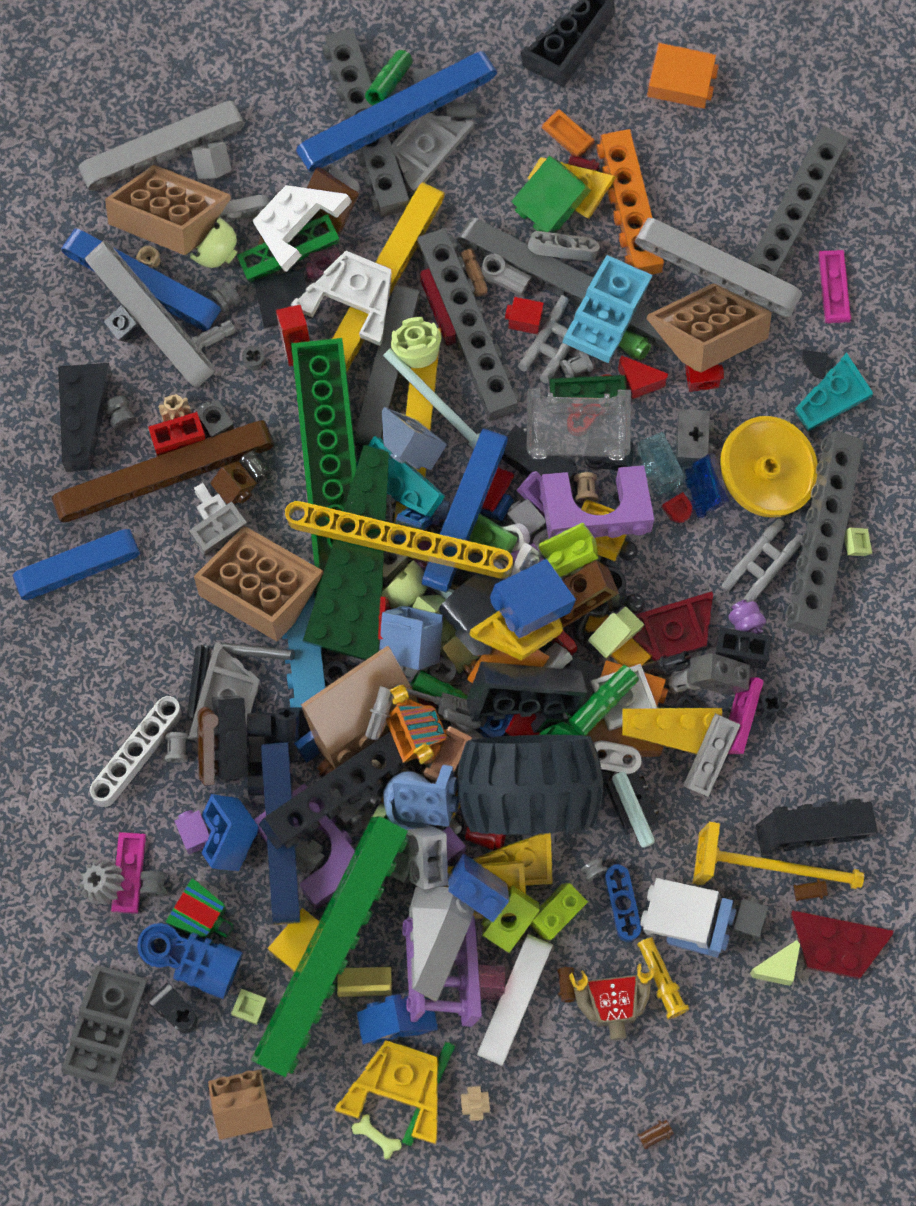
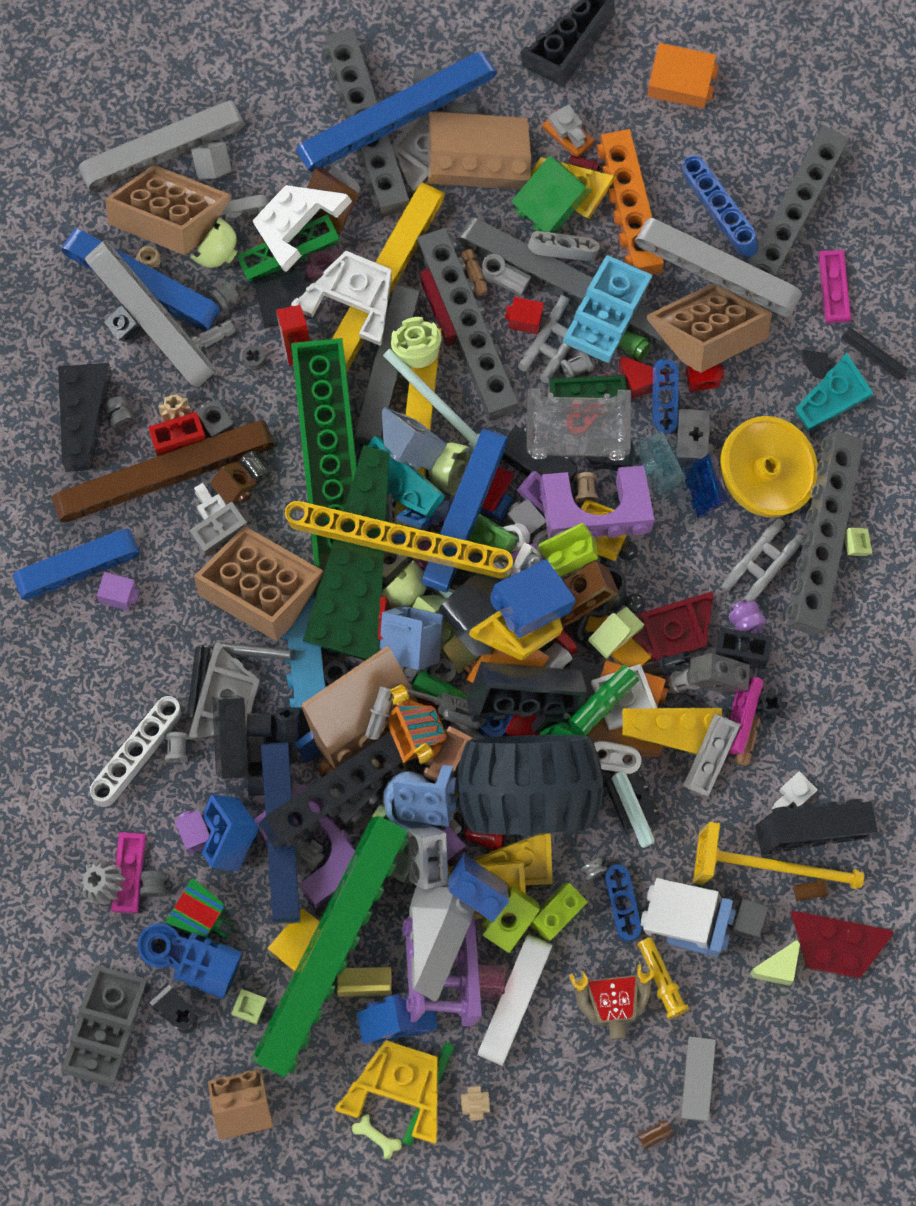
plate [198,707,219,786] -> none
green axle [365,50,413,106] -> none
reddish brown pin [557,967,576,1003] -> none
red tile [661,492,692,523] -> none
none -> medium lavender brick [97,572,139,611]
none -> medium nougat slope [428,111,531,190]
none -> yellowish green cylinder [428,443,473,495]
none -> light grey plate [548,104,586,148]
none -> blue beam [652,359,678,434]
none -> light grey tile [681,1037,716,1122]
none -> blue beam [682,155,758,257]
none -> medium nougat axle [735,715,760,766]
none -> white plate [771,771,817,809]
none -> black axle [841,327,908,380]

